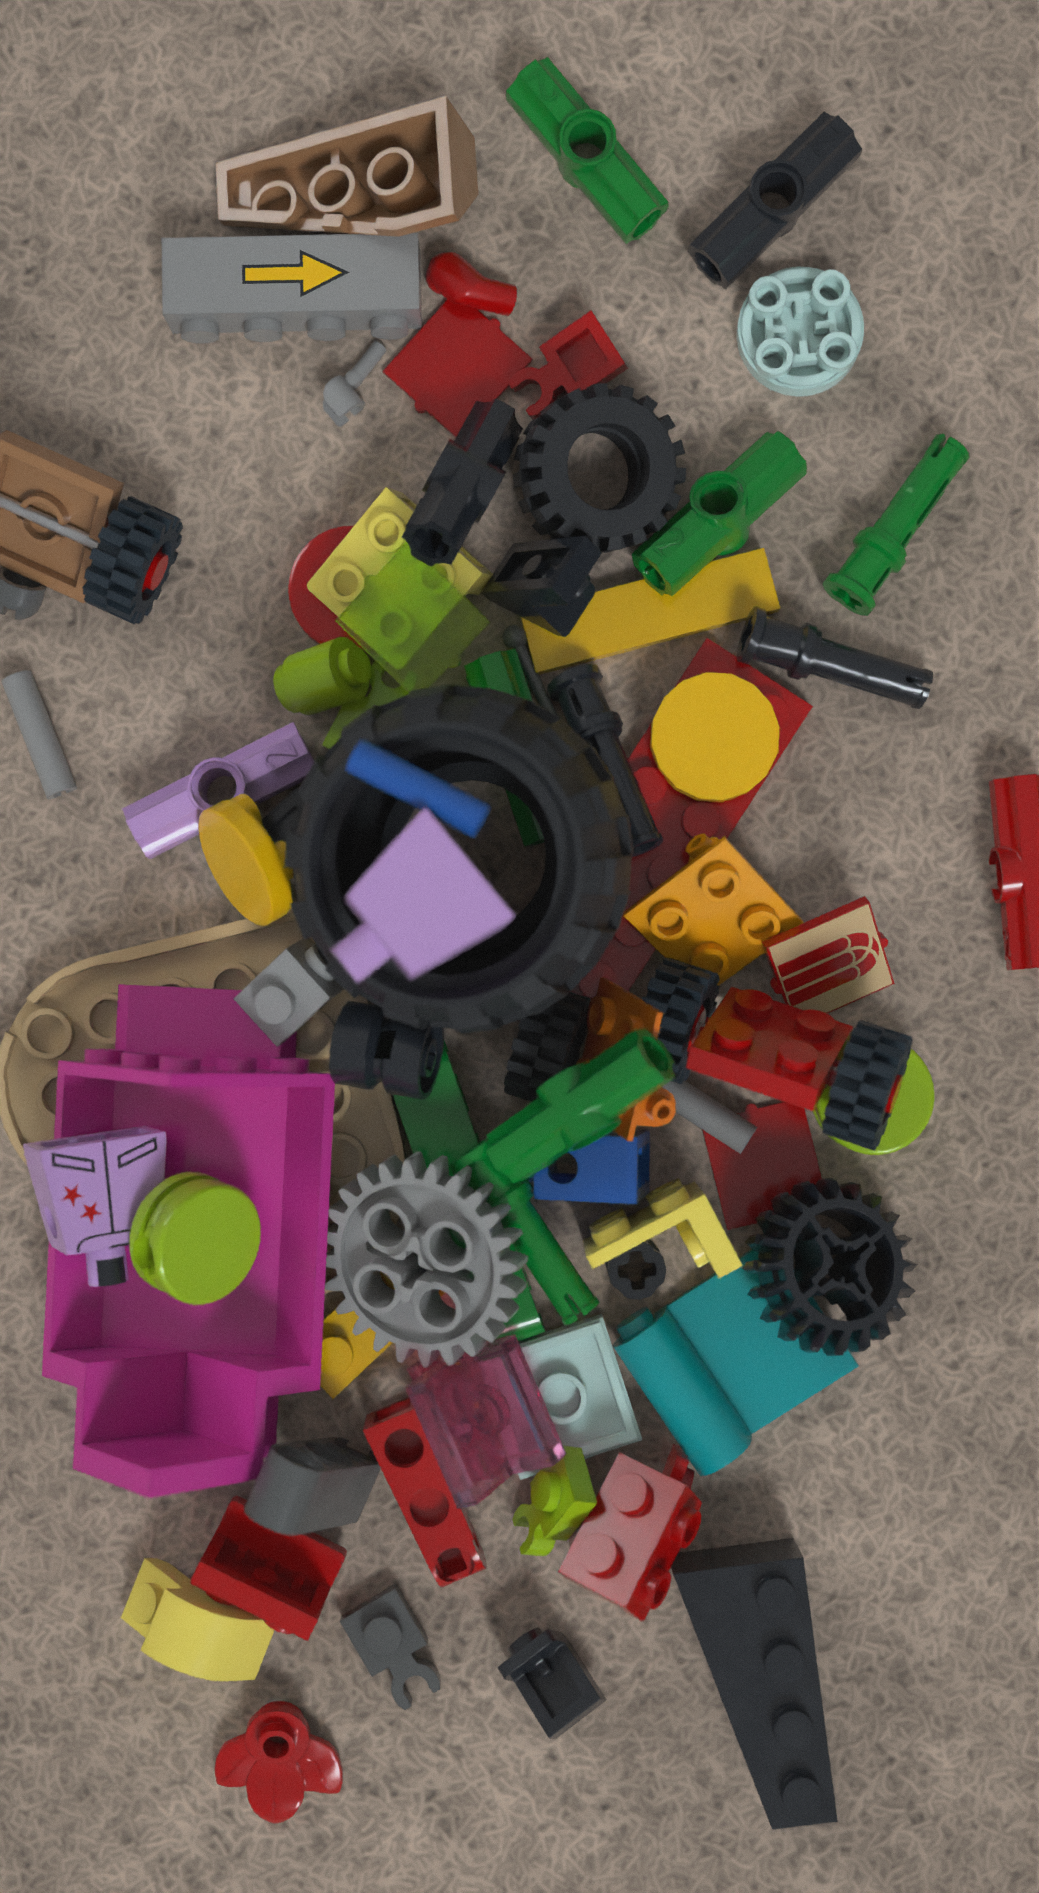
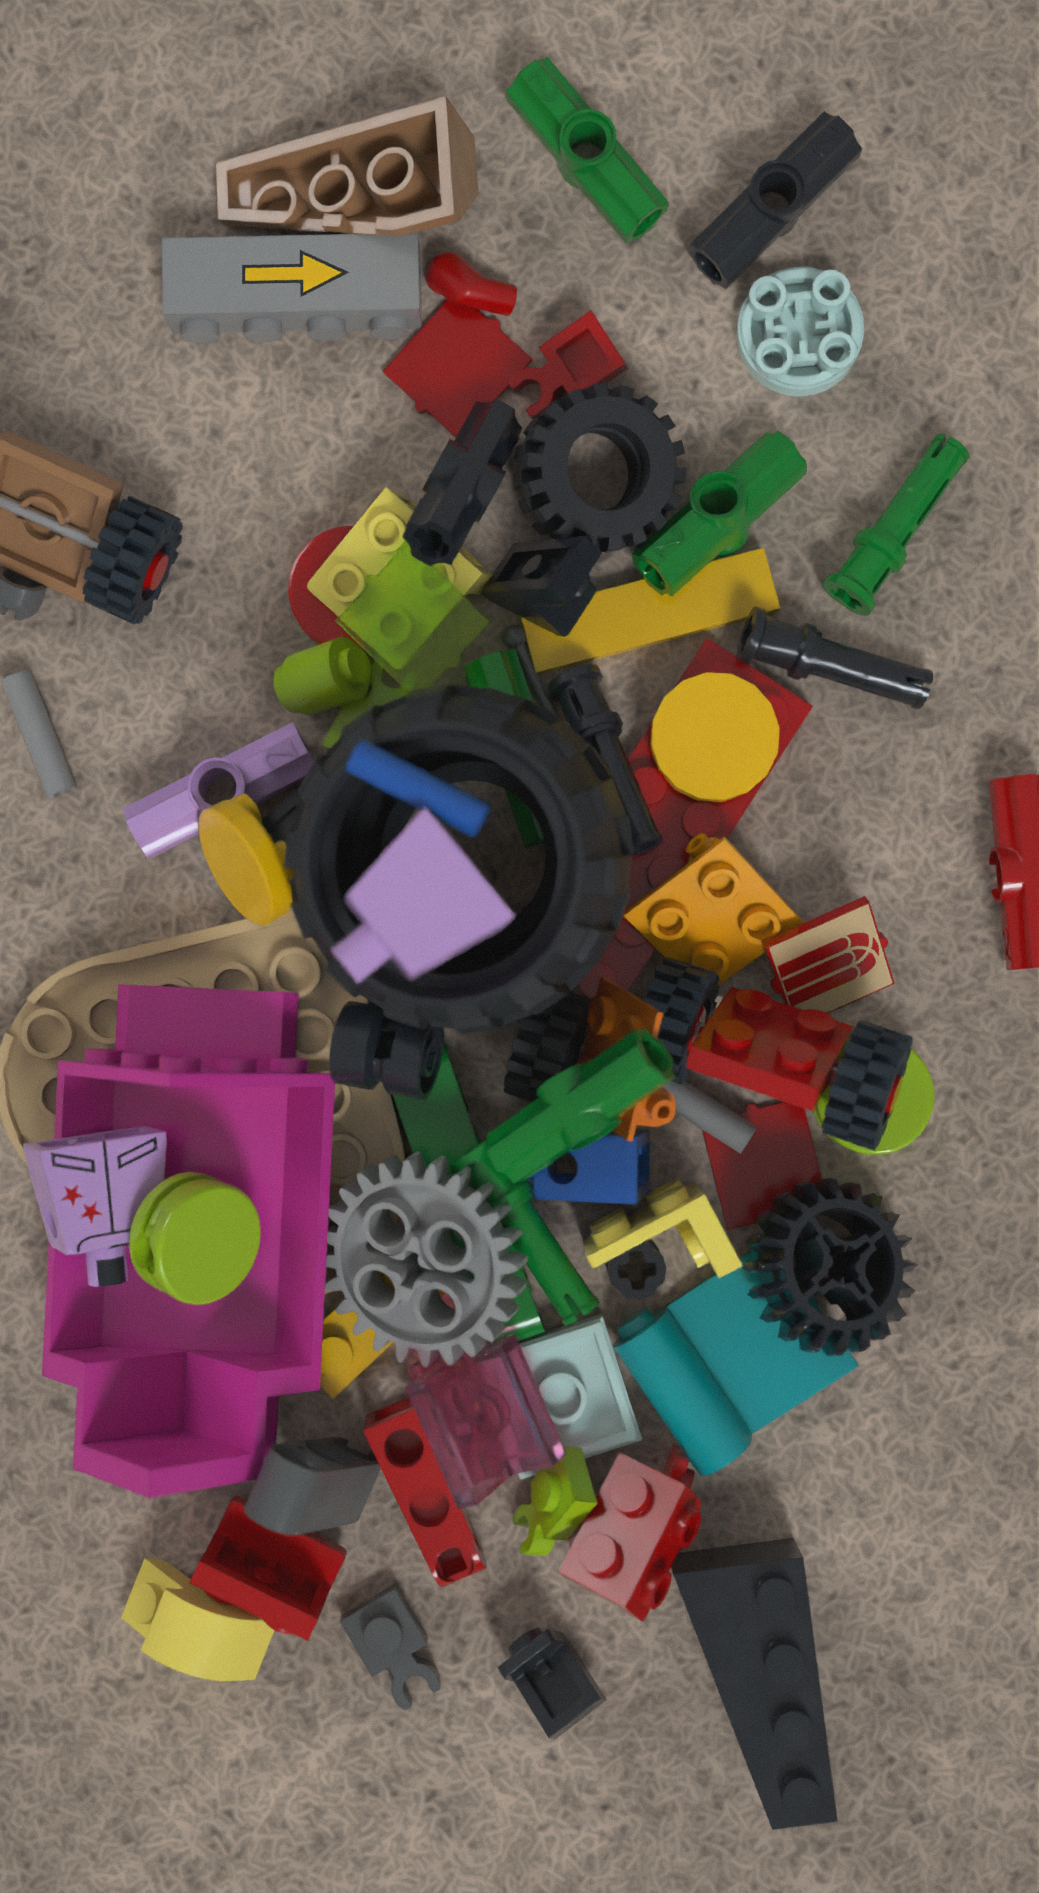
red plate [215,1701,343,1824] -> none
light grey bracket [234,938,344,1047] -> none
light grey hand [323,341,386,427] -> none

